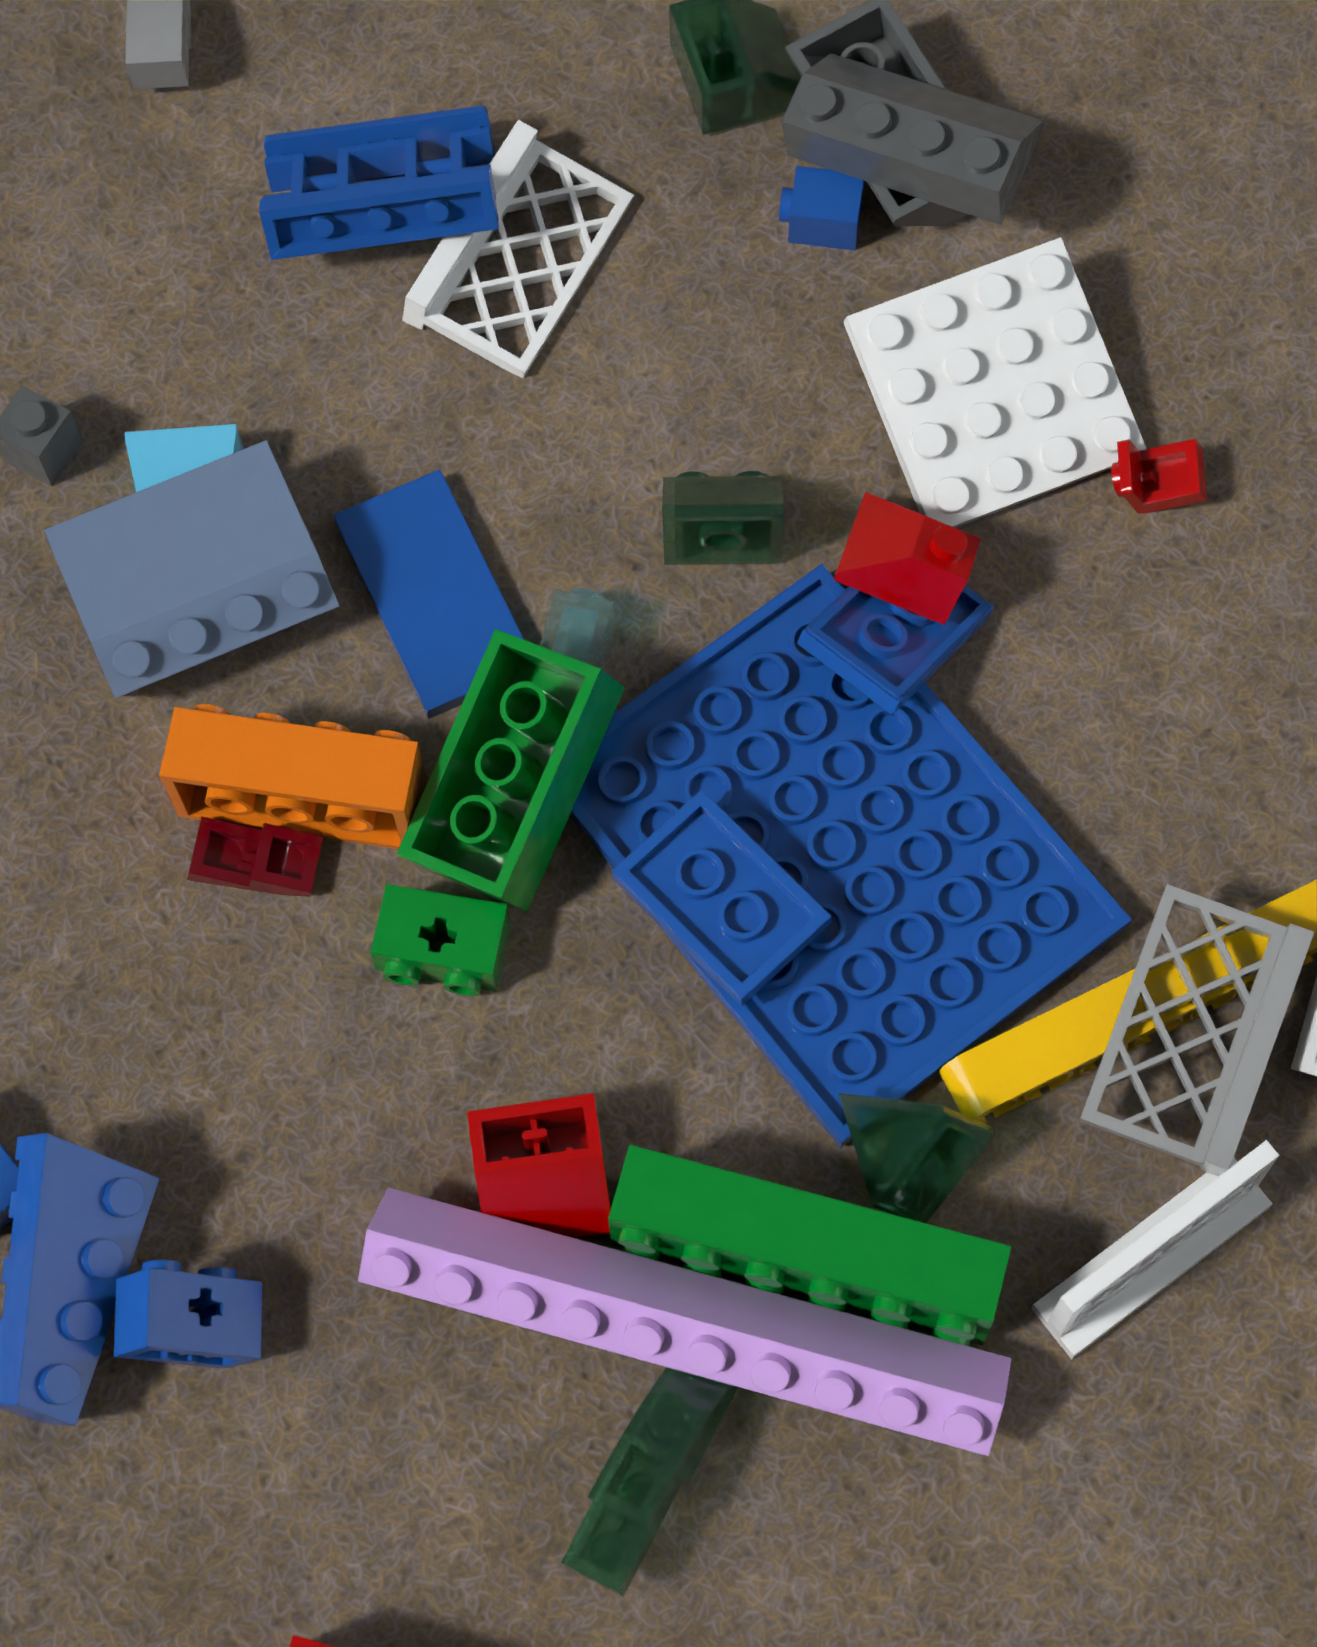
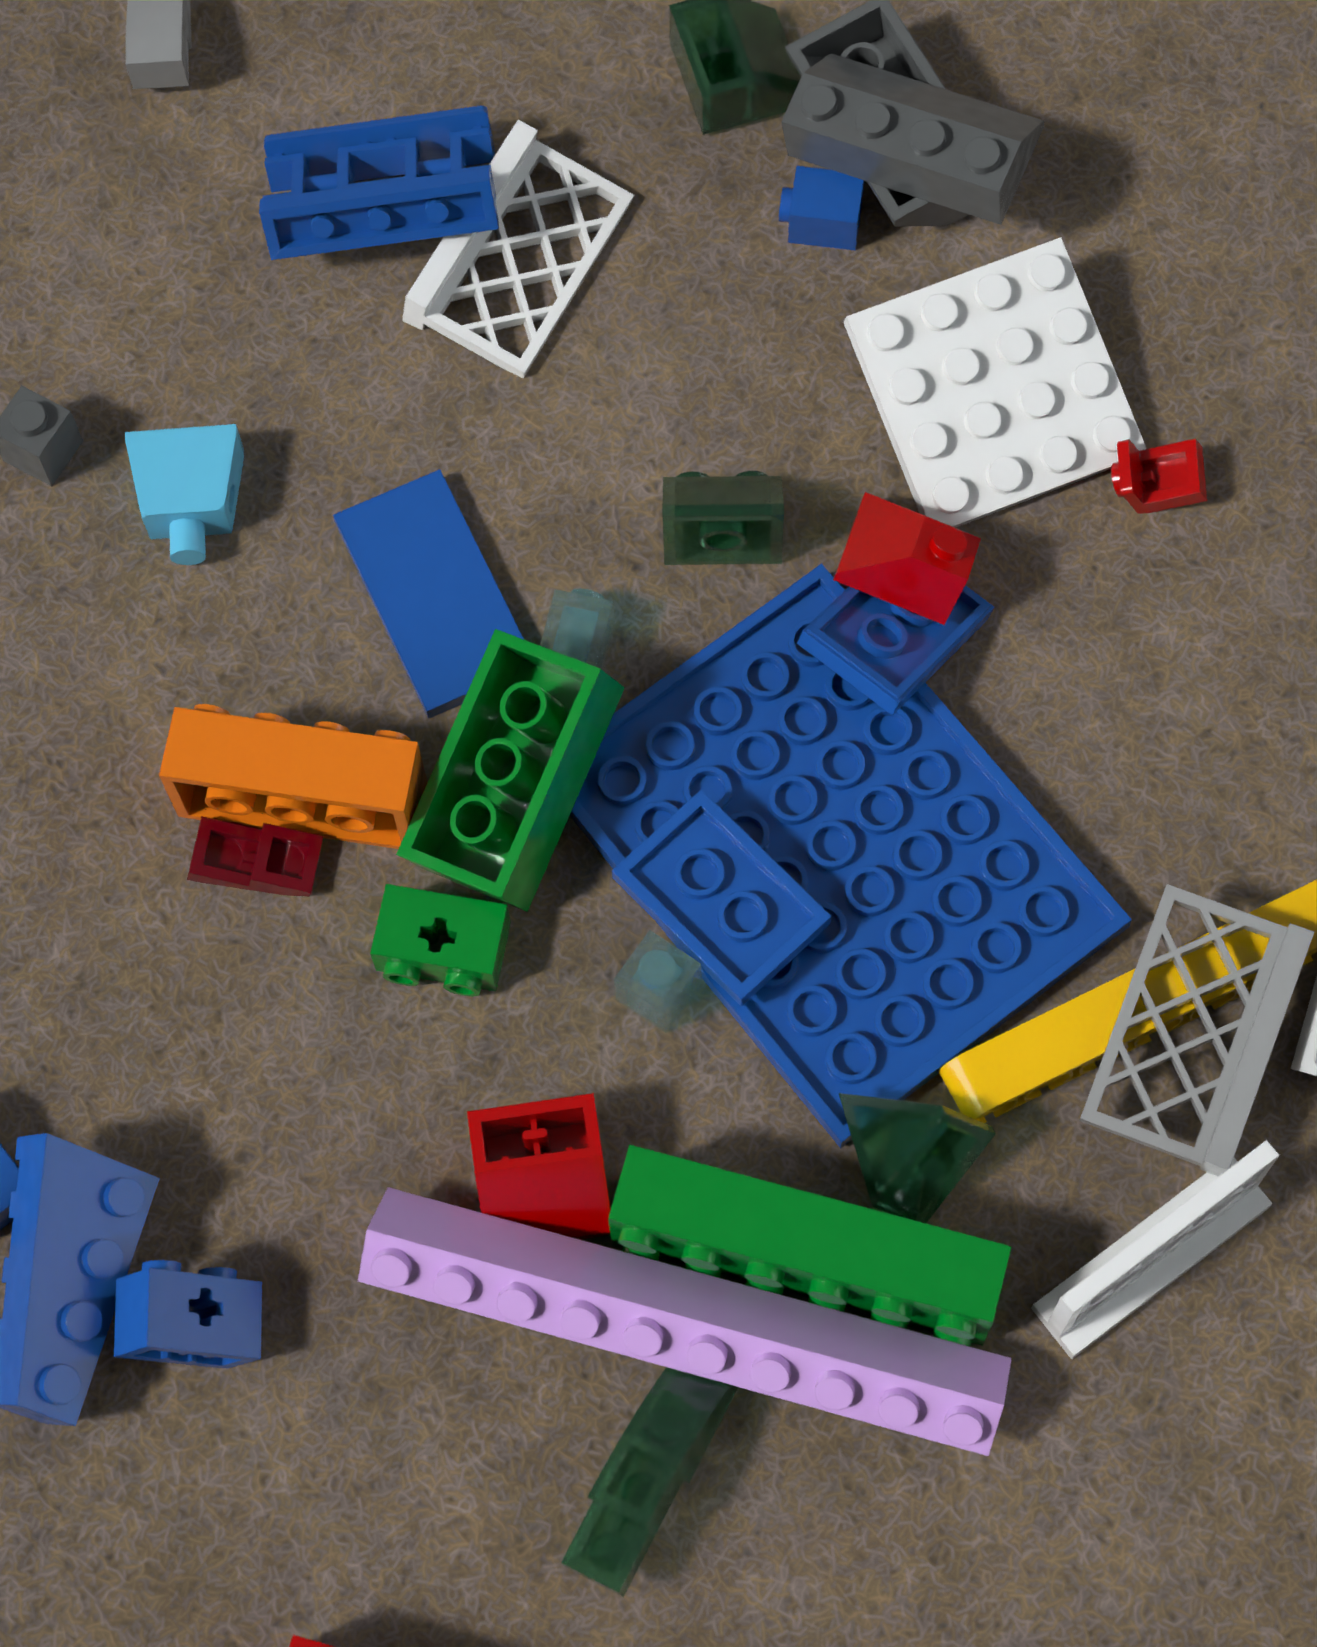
sand blue slope [44,440,339,698] -> none
none -> clear light blue brick [614,930,702,1033]

